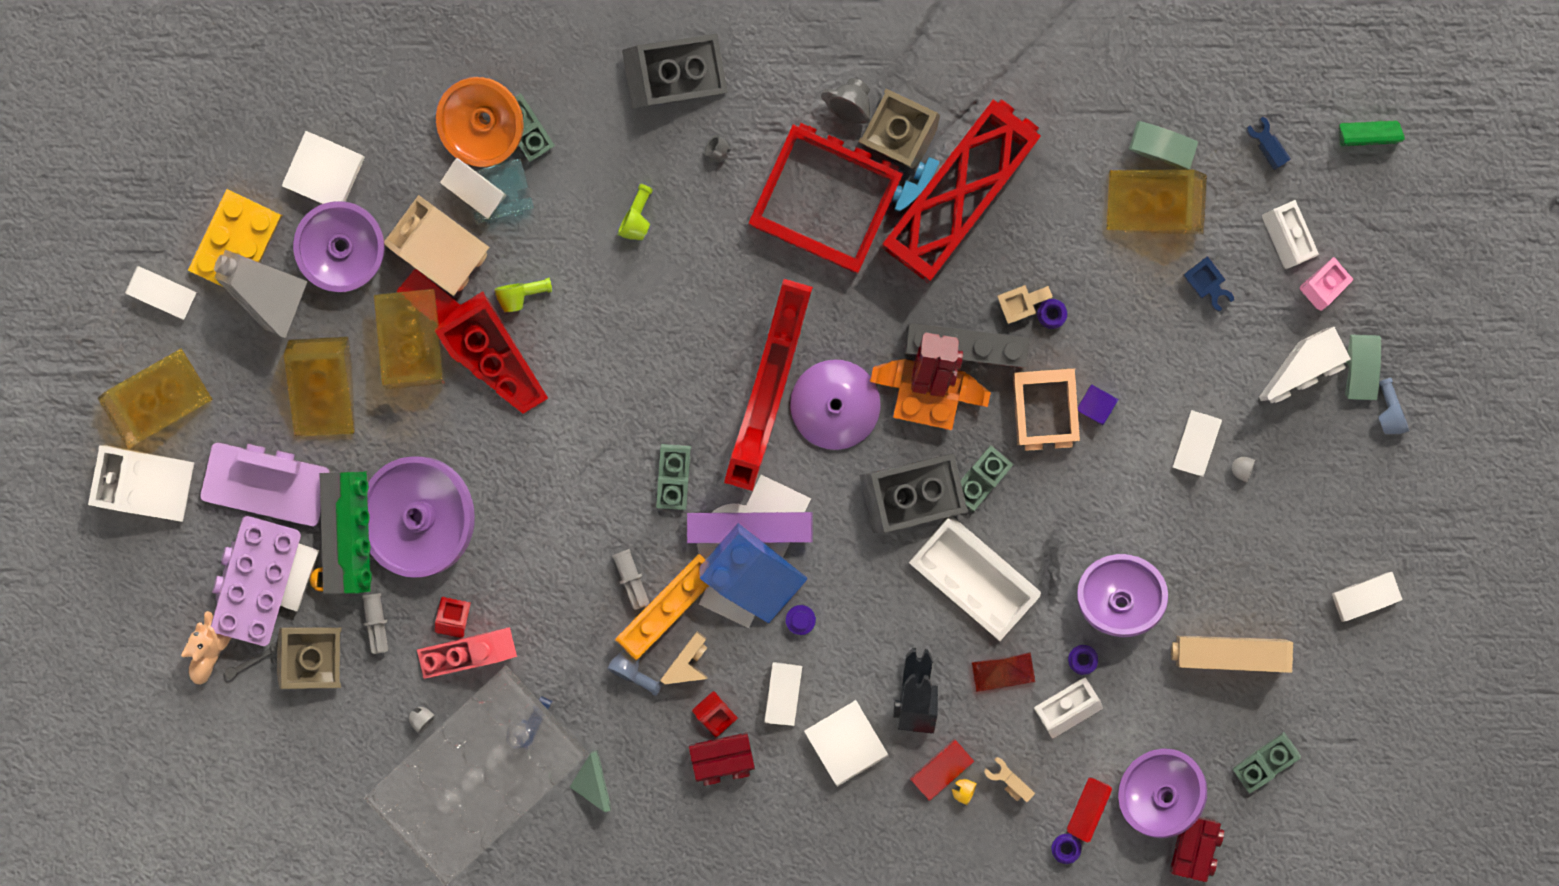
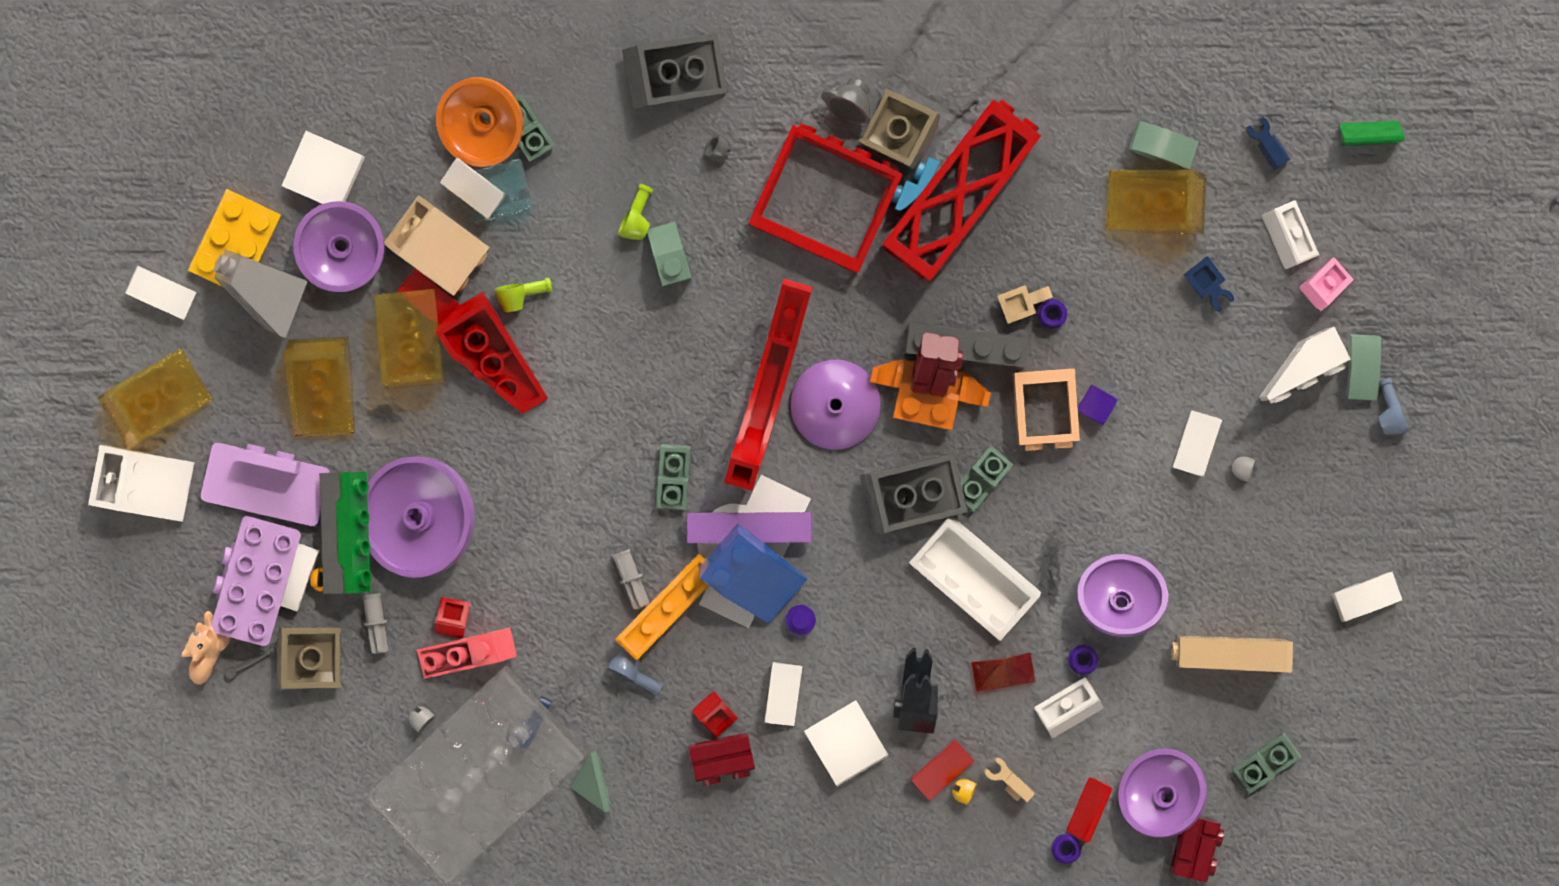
tan slope [660,631,708,684] -> none
none -> sand green slope [647,222,692,288]

